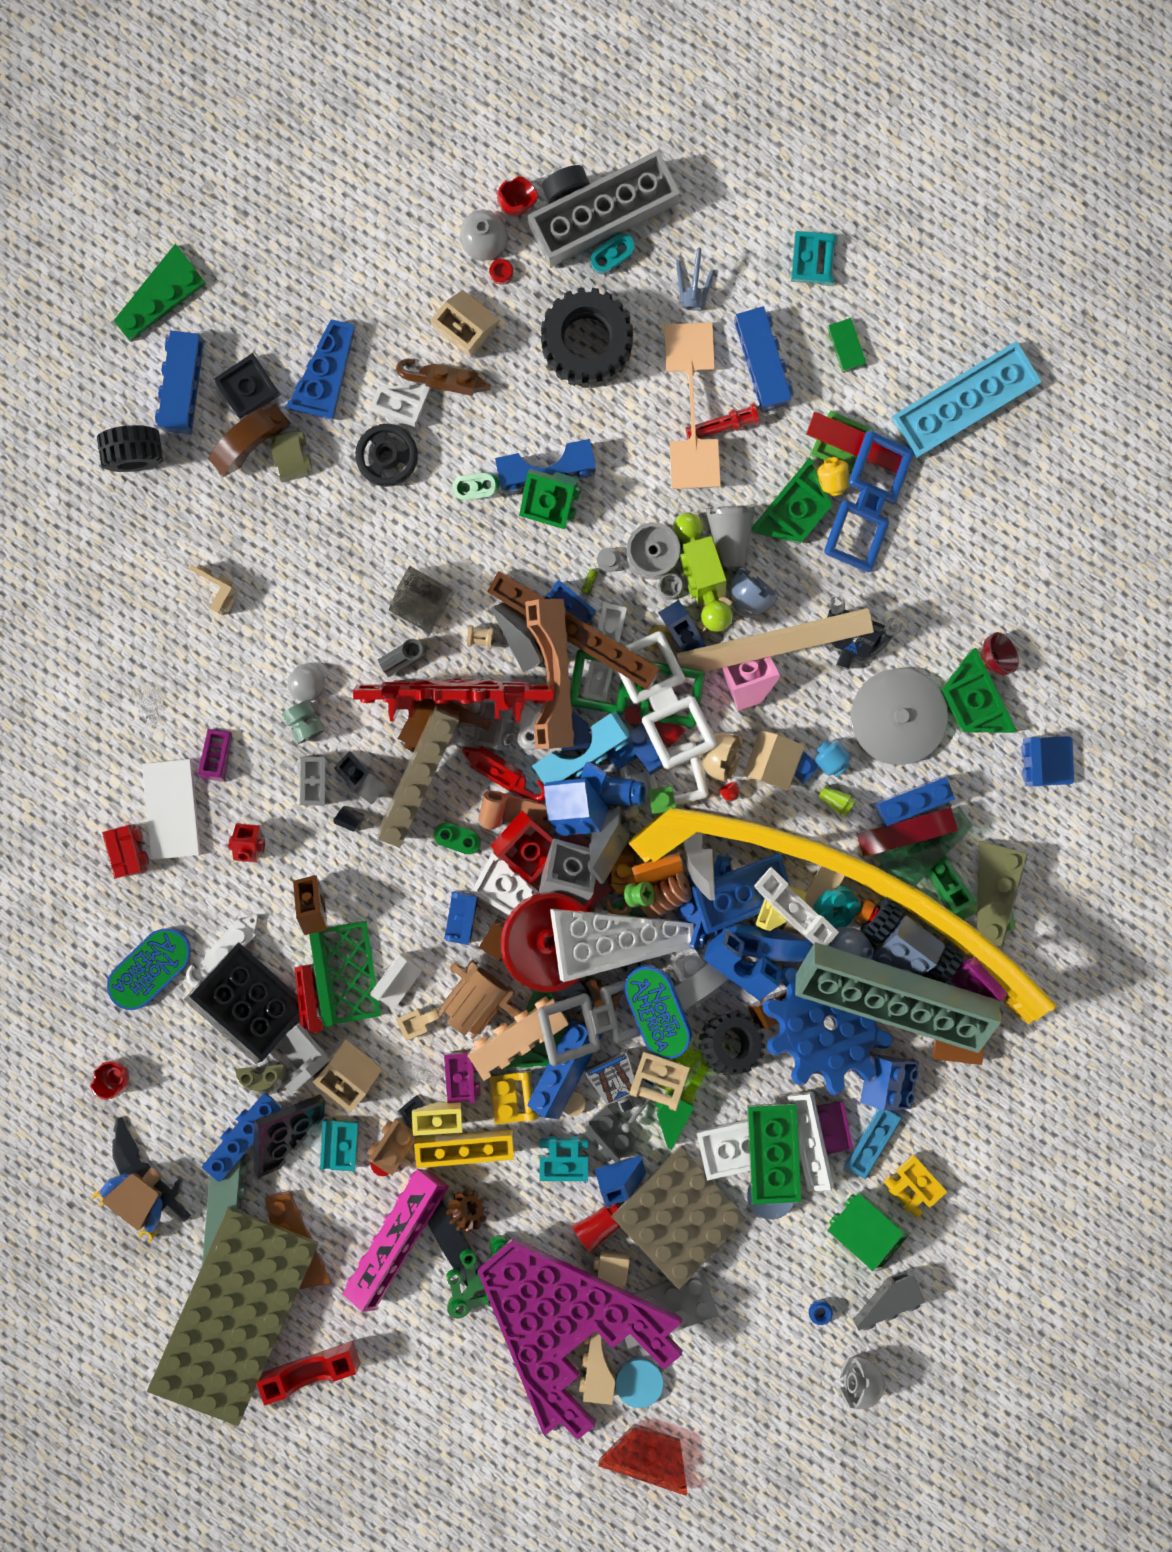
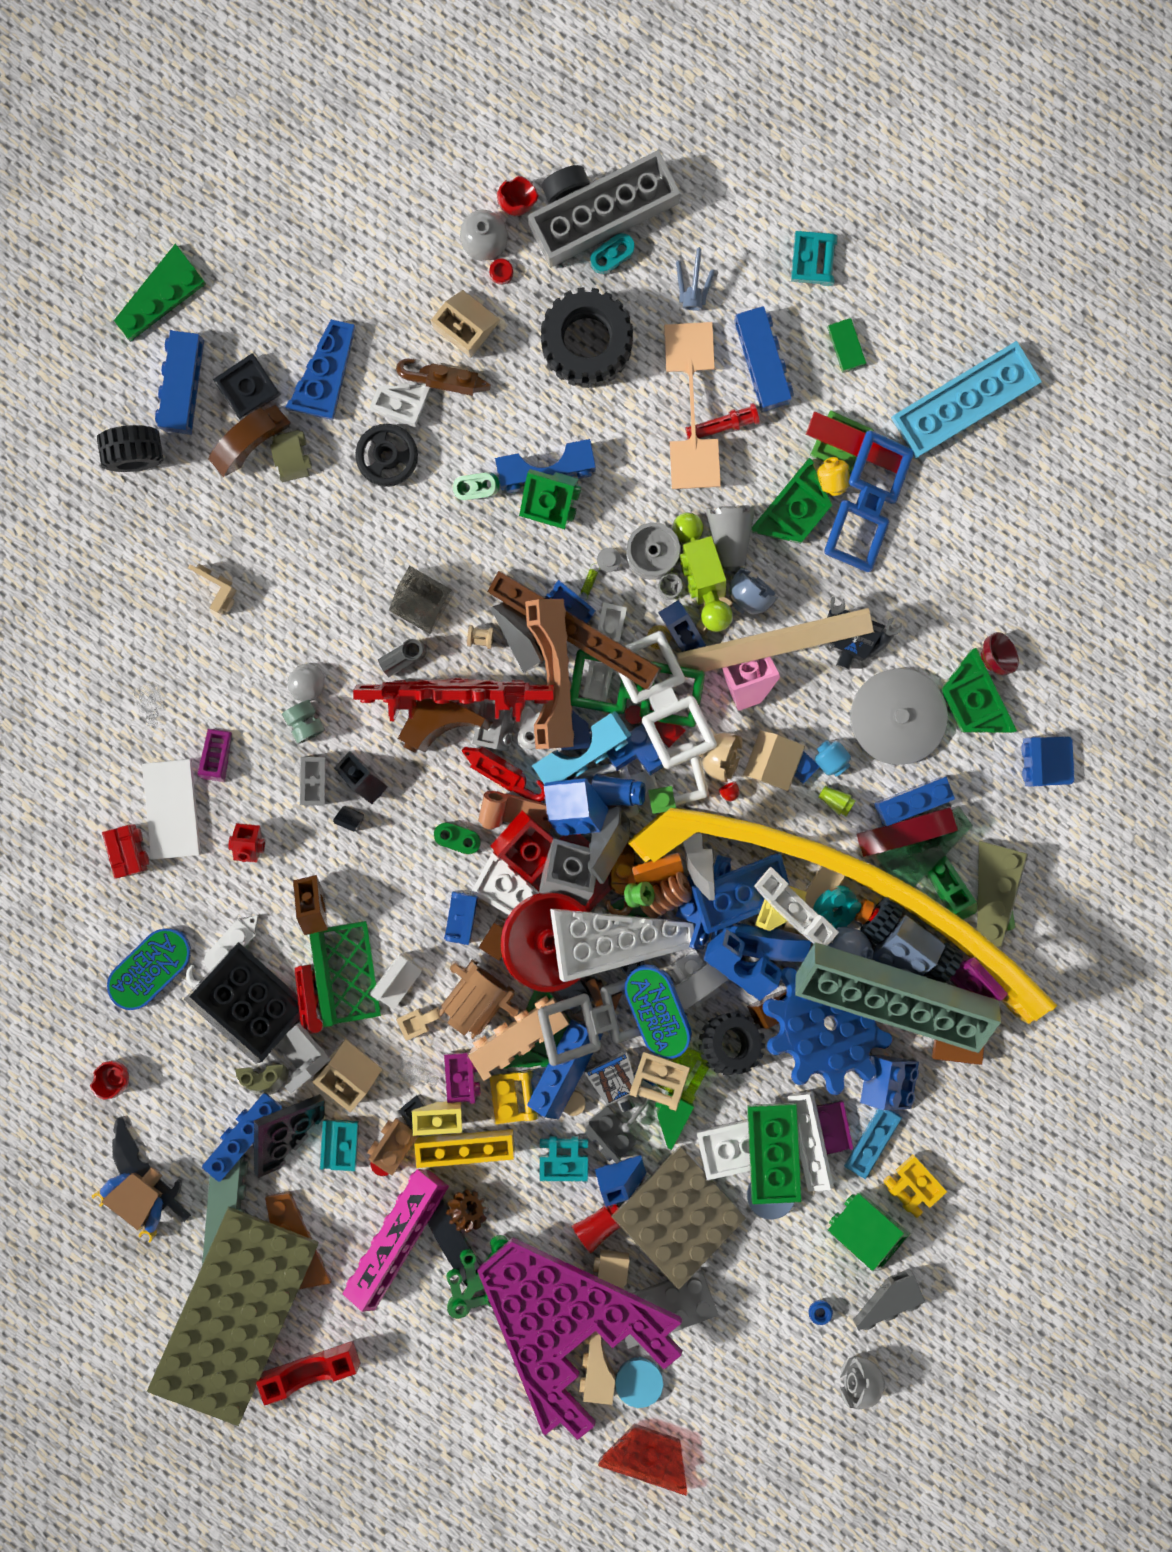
dark tan brick [377,703,459,848] -> none
blue slope [581,761,609,796] -> none

